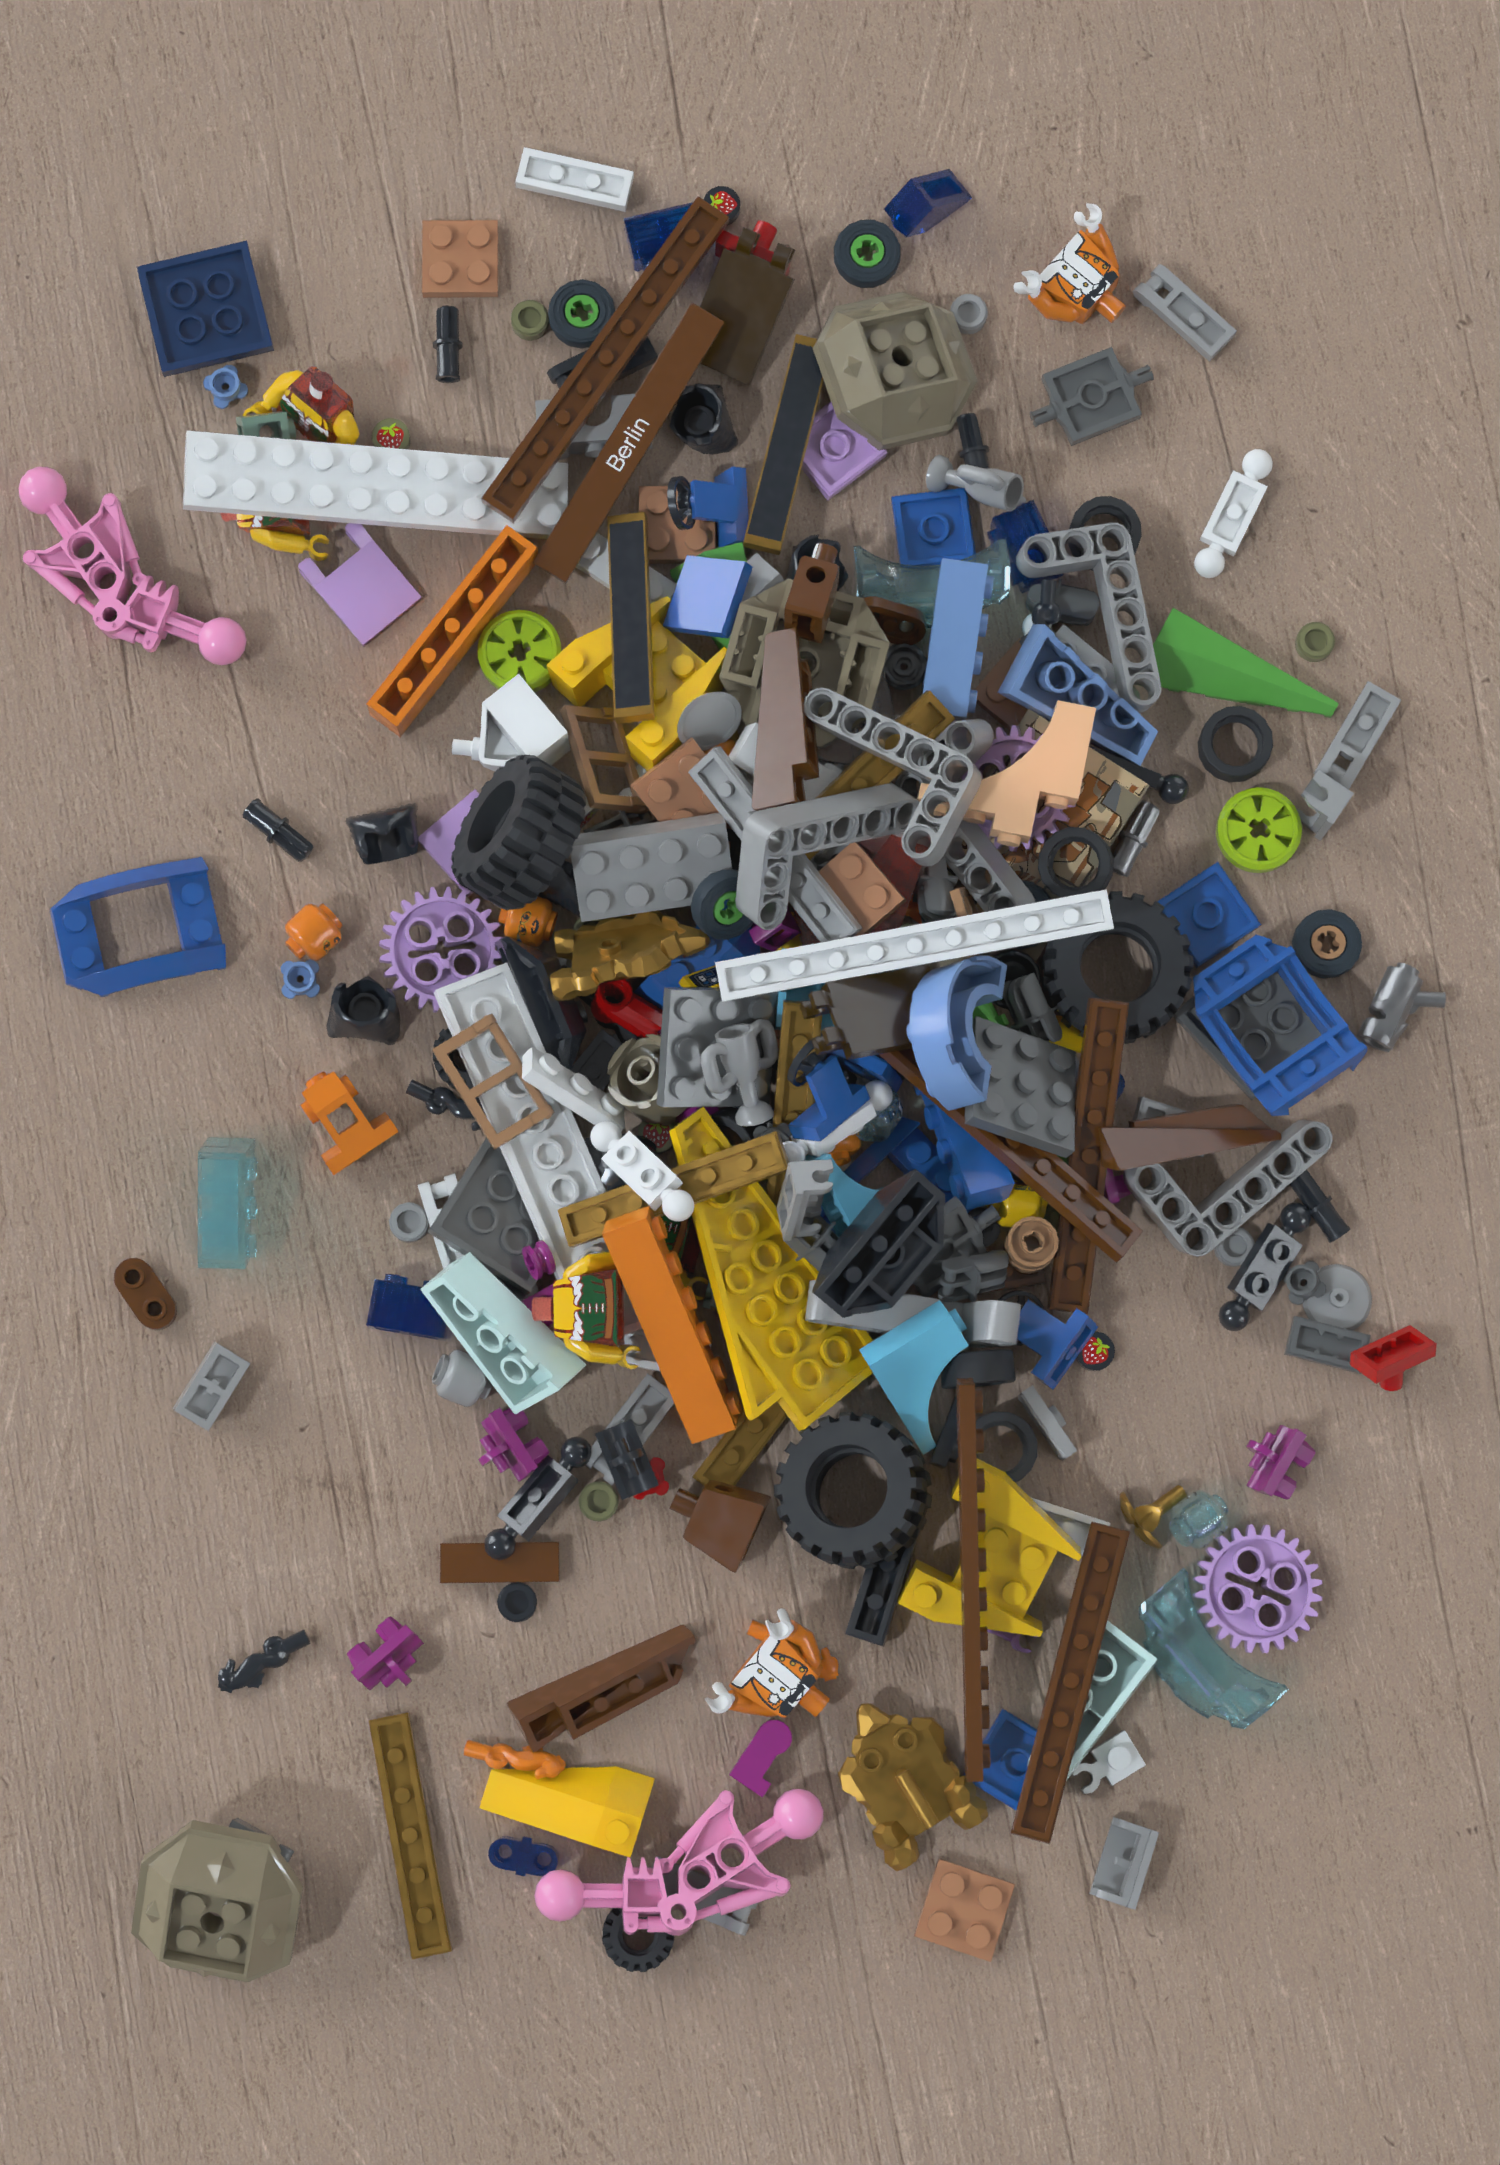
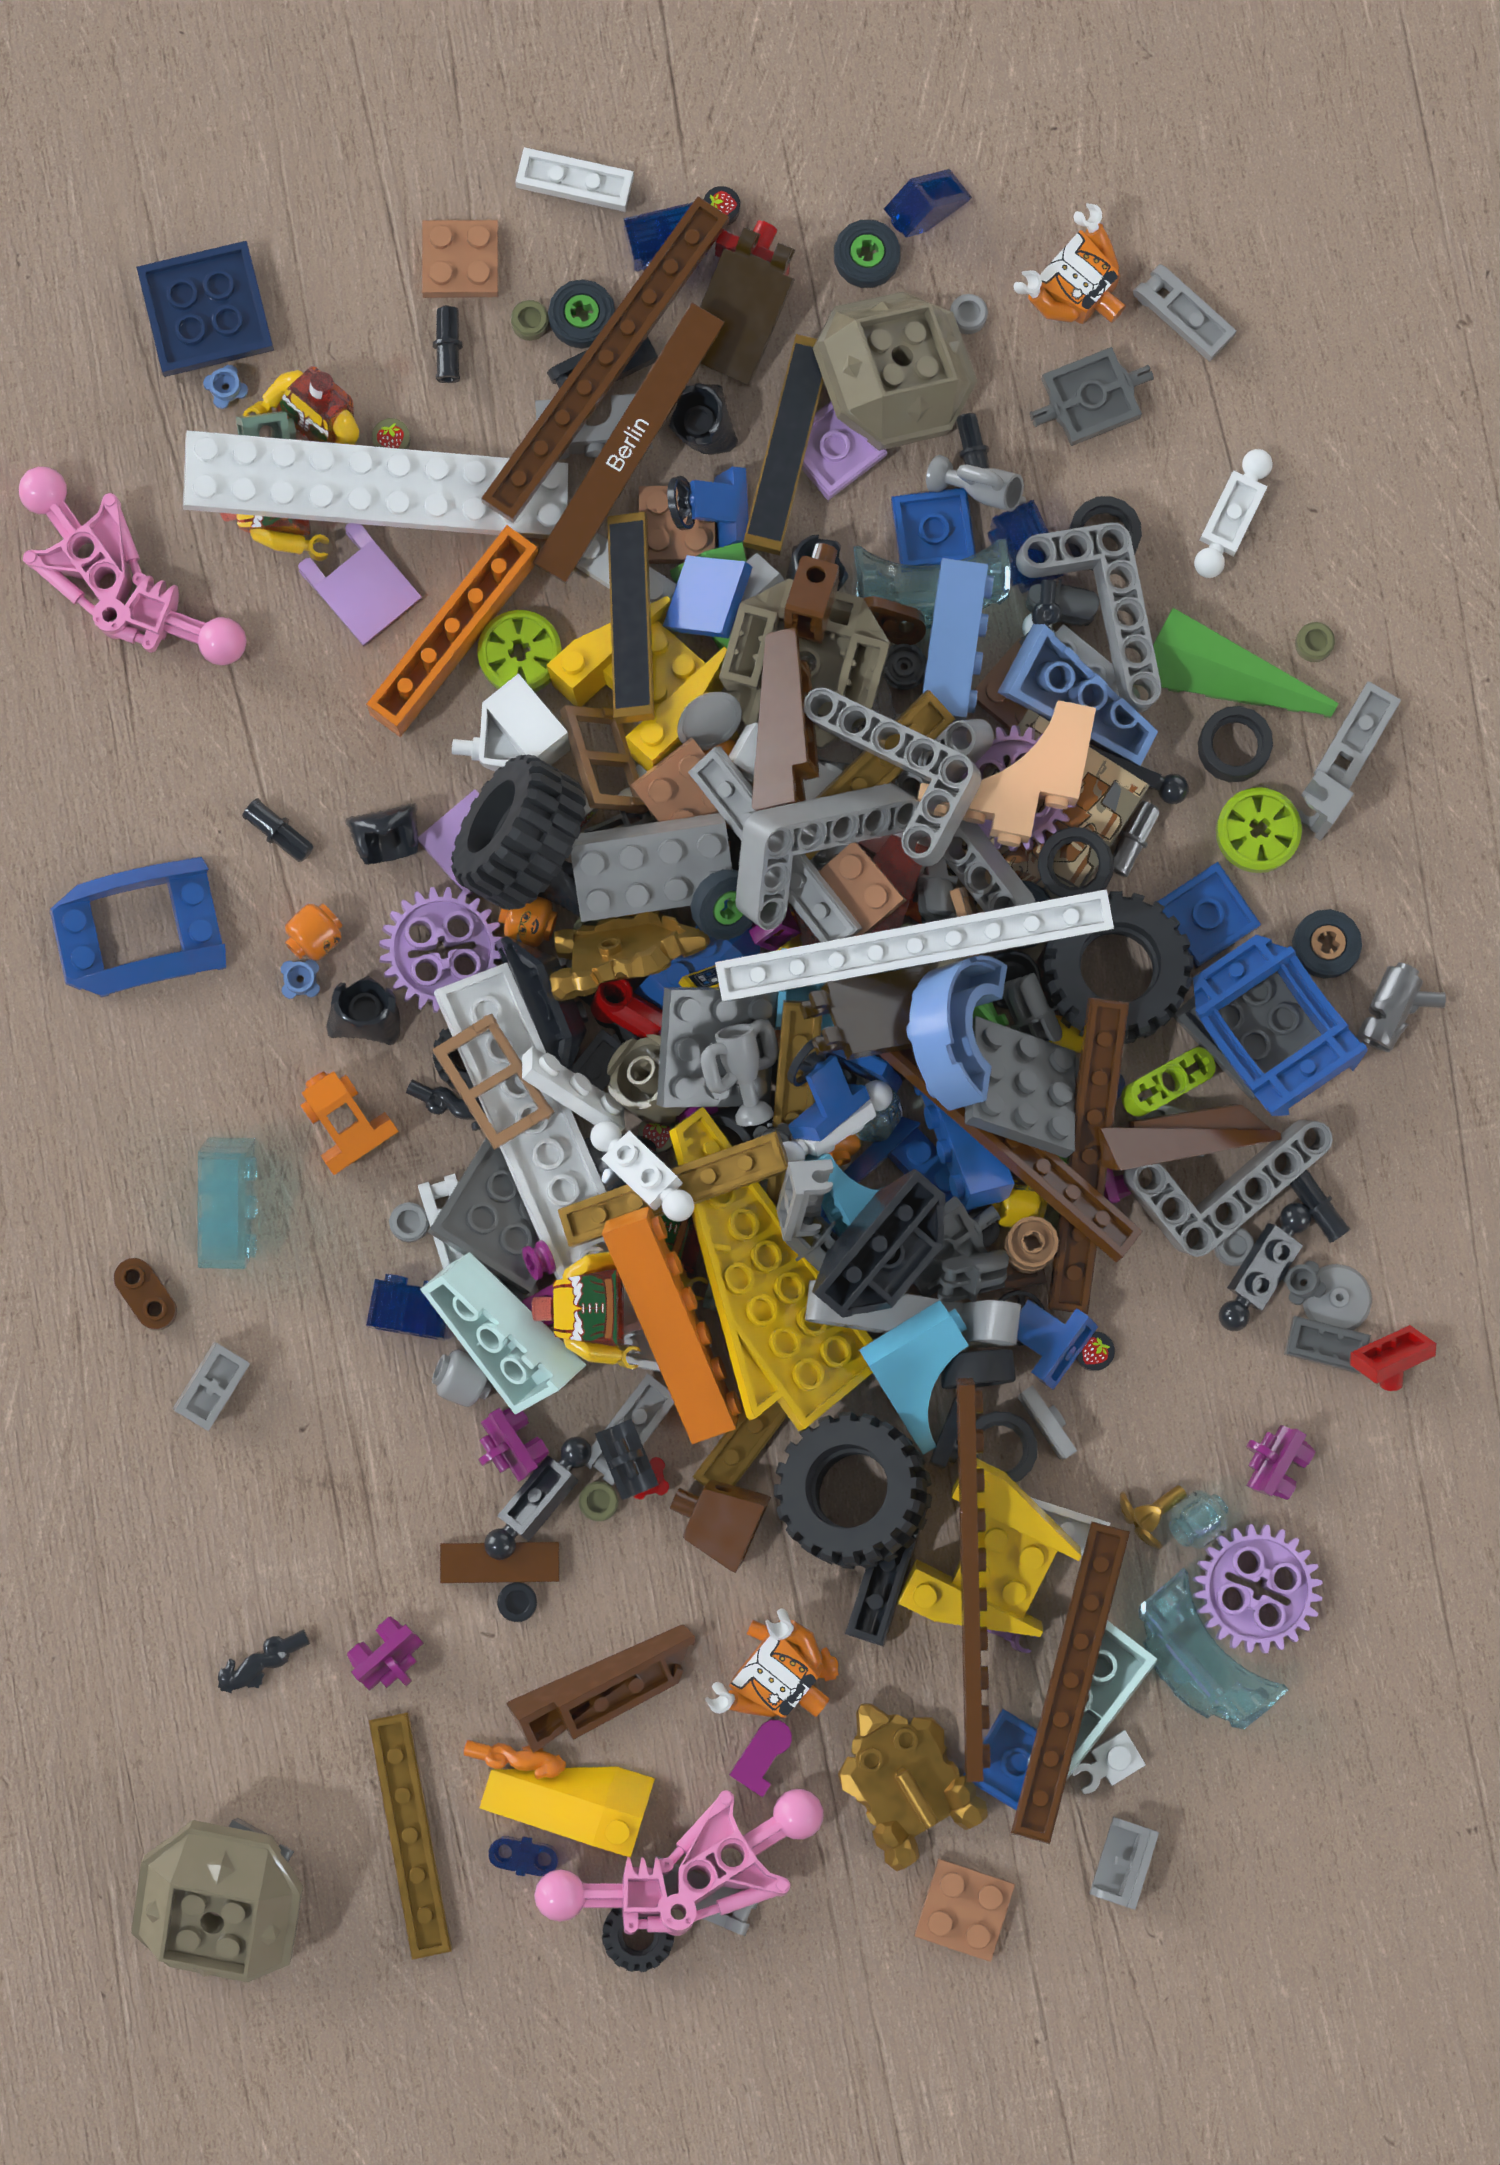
none -> lime beam [1121,1047,1216,1117]

